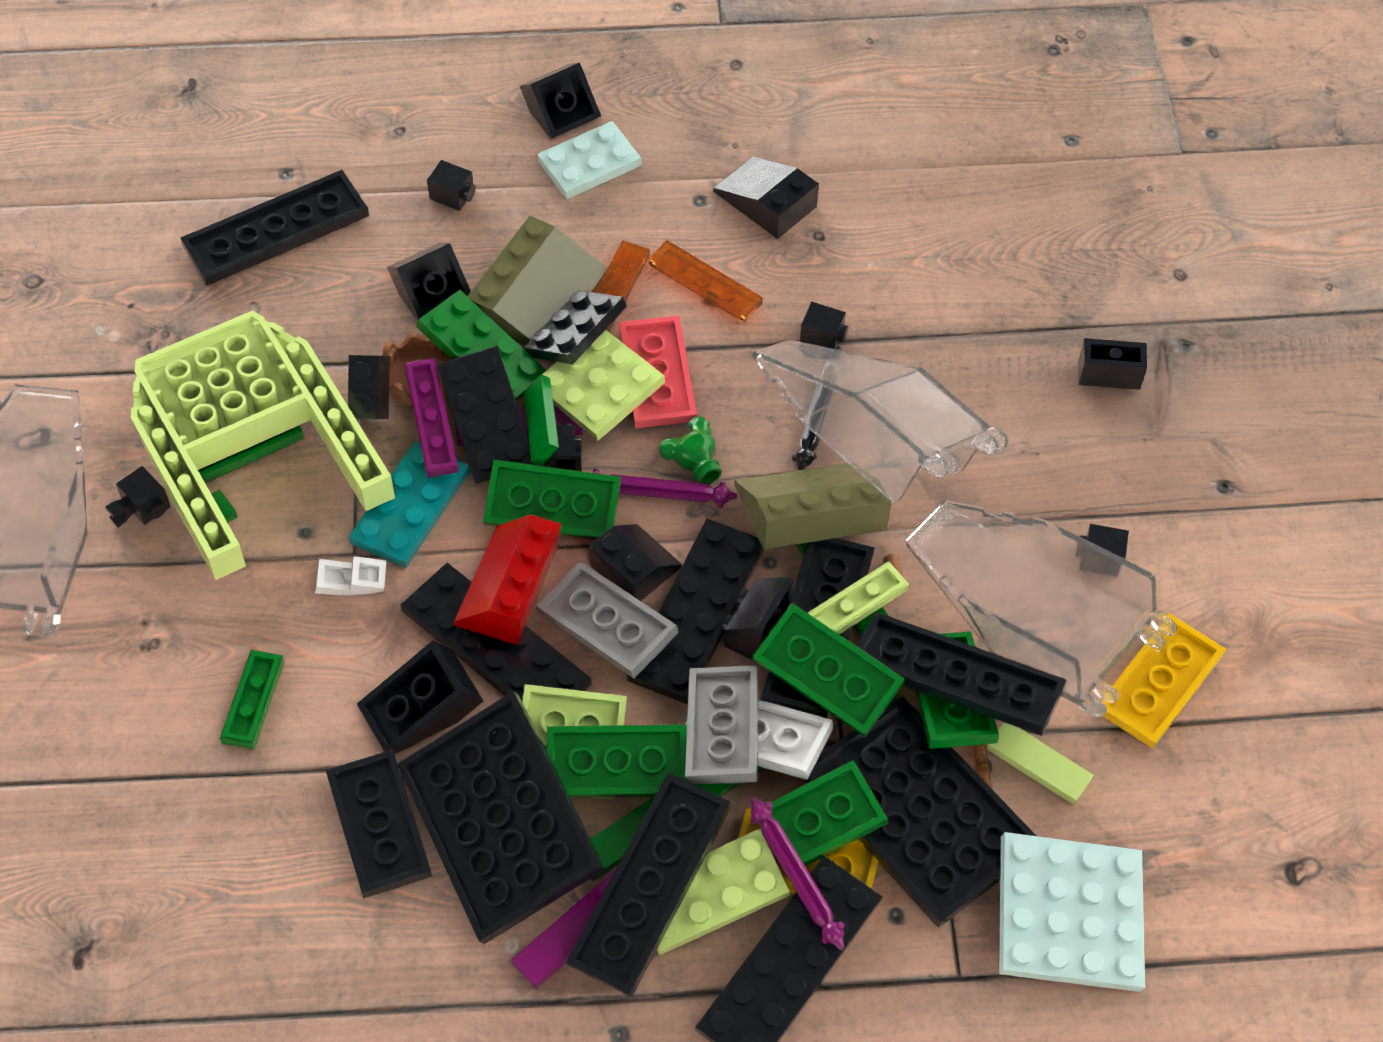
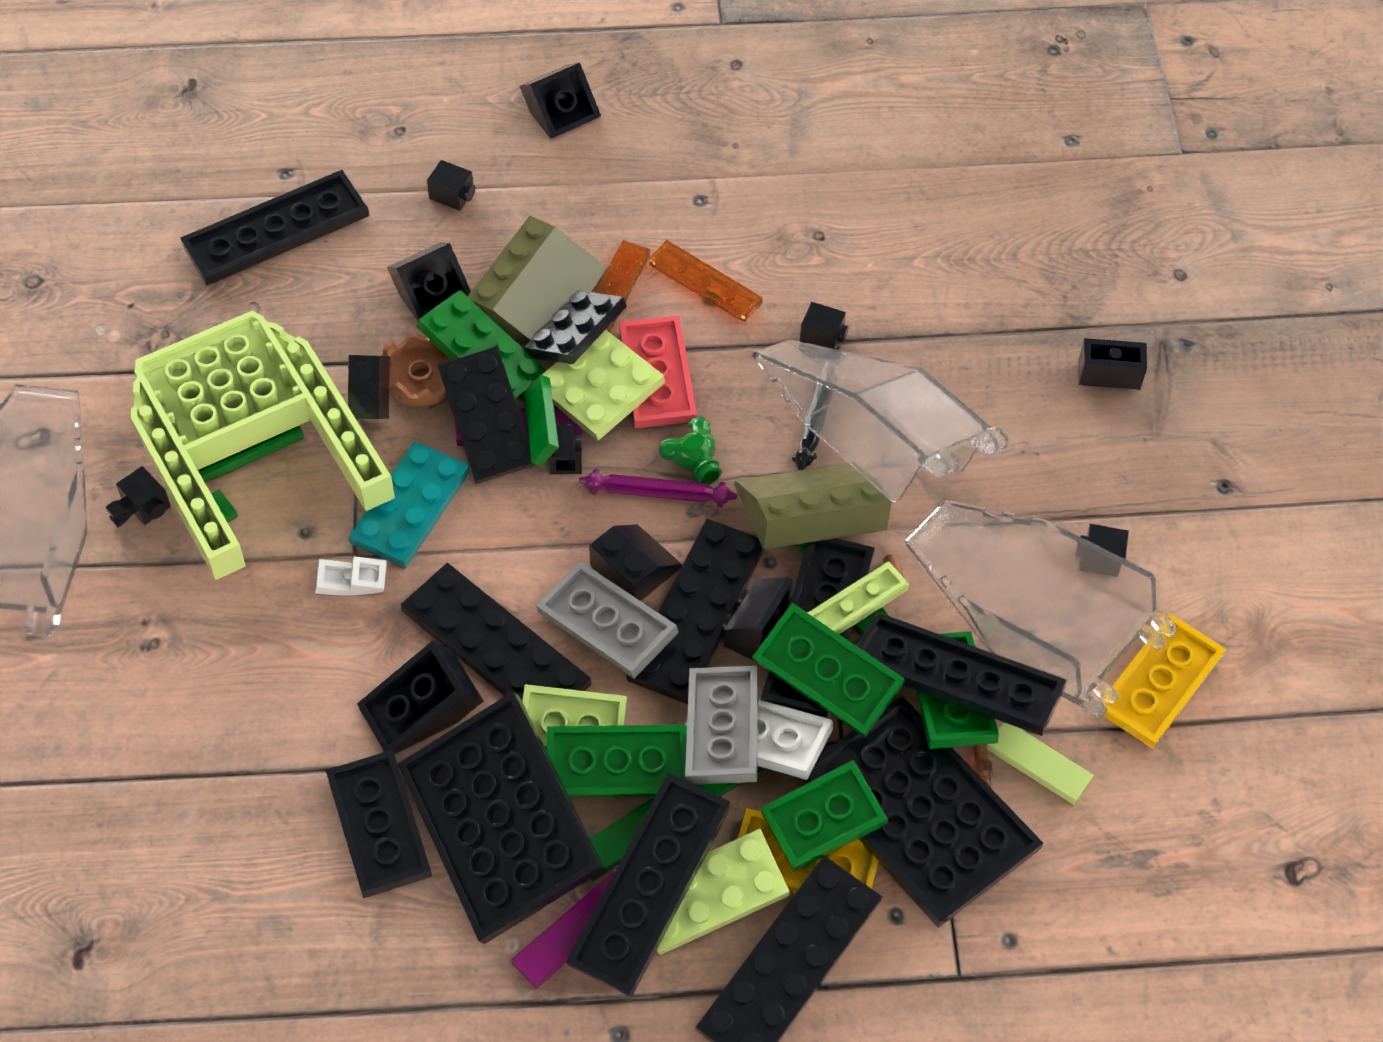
green tile [220,650,285,750] -> none
magenta tile [404,358,459,478] -> none
red slope [454,515,561,645] -> none
green plate [483,460,621,540] -> none
light aqua plate [537,121,642,200] -> none
black slope [713,156,819,239] -> none
magenta wheel [750,797,844,950] -> none
light aqua plate [999,832,1145,992] -> none

